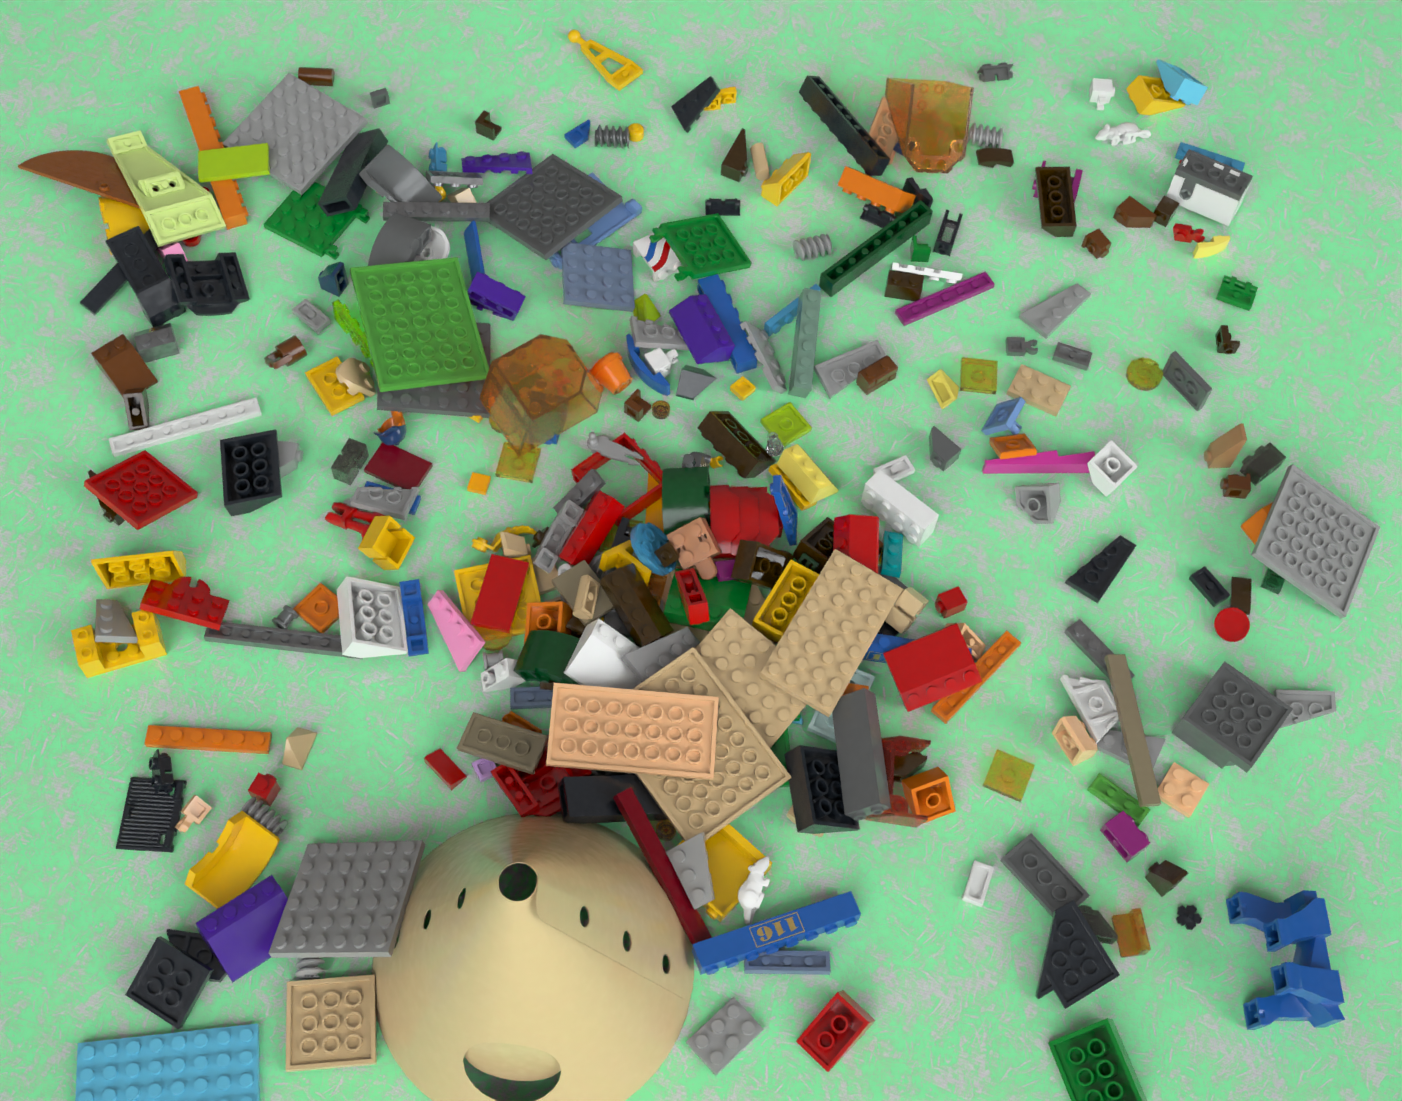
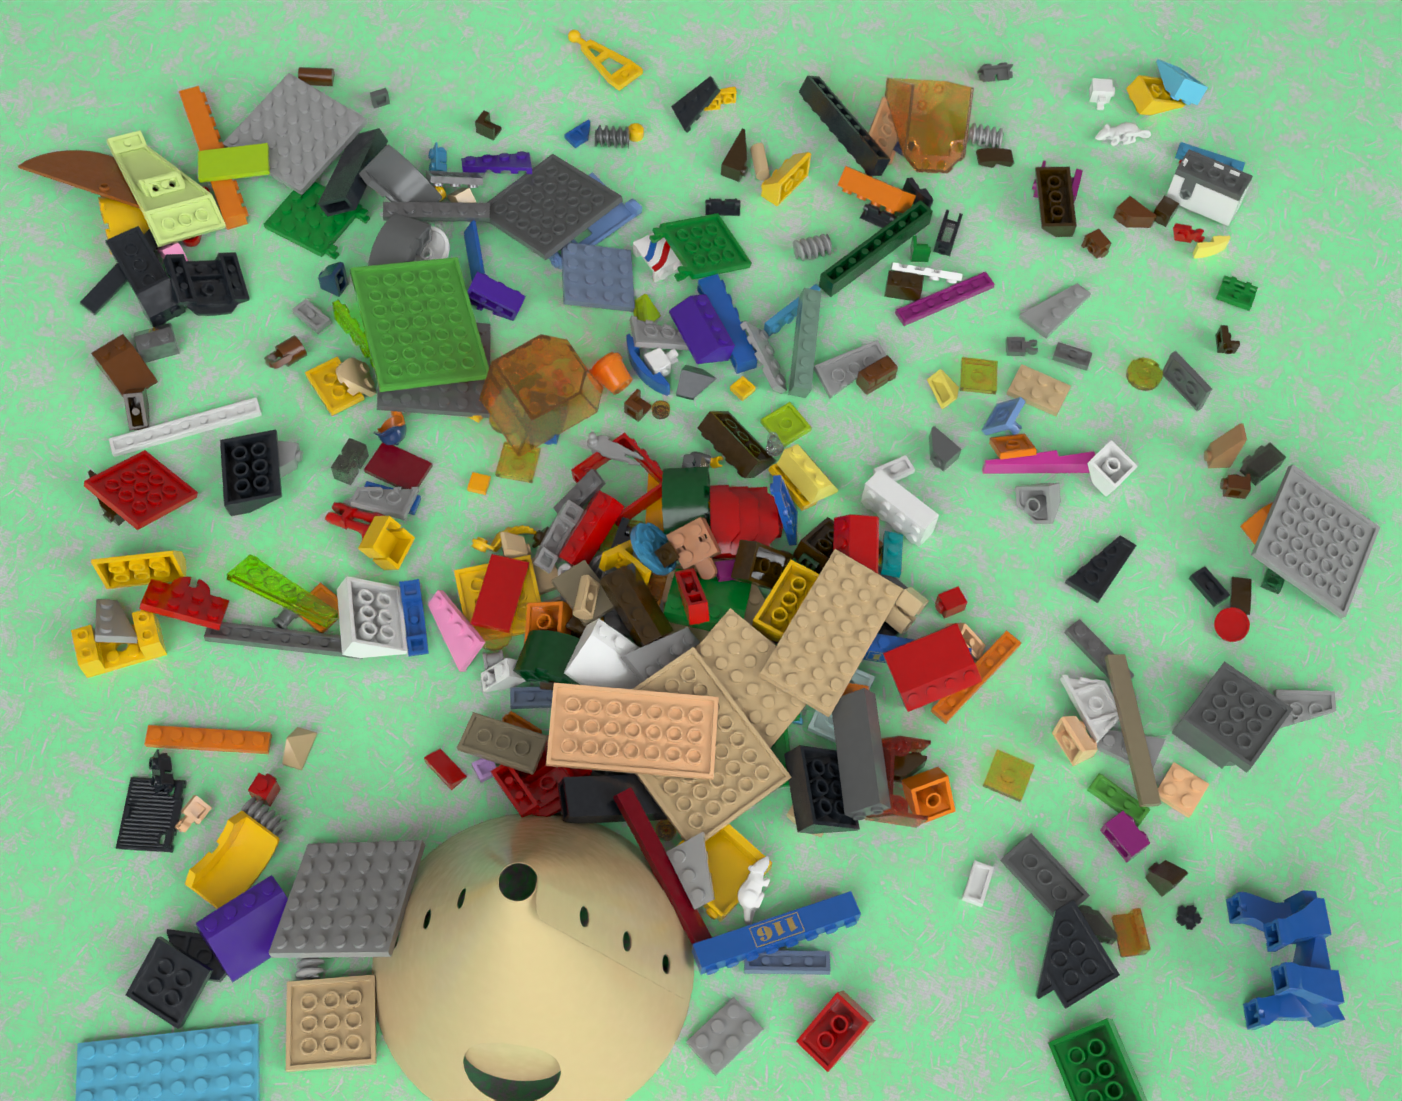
none -> clear neon green wing [227,554,338,628]

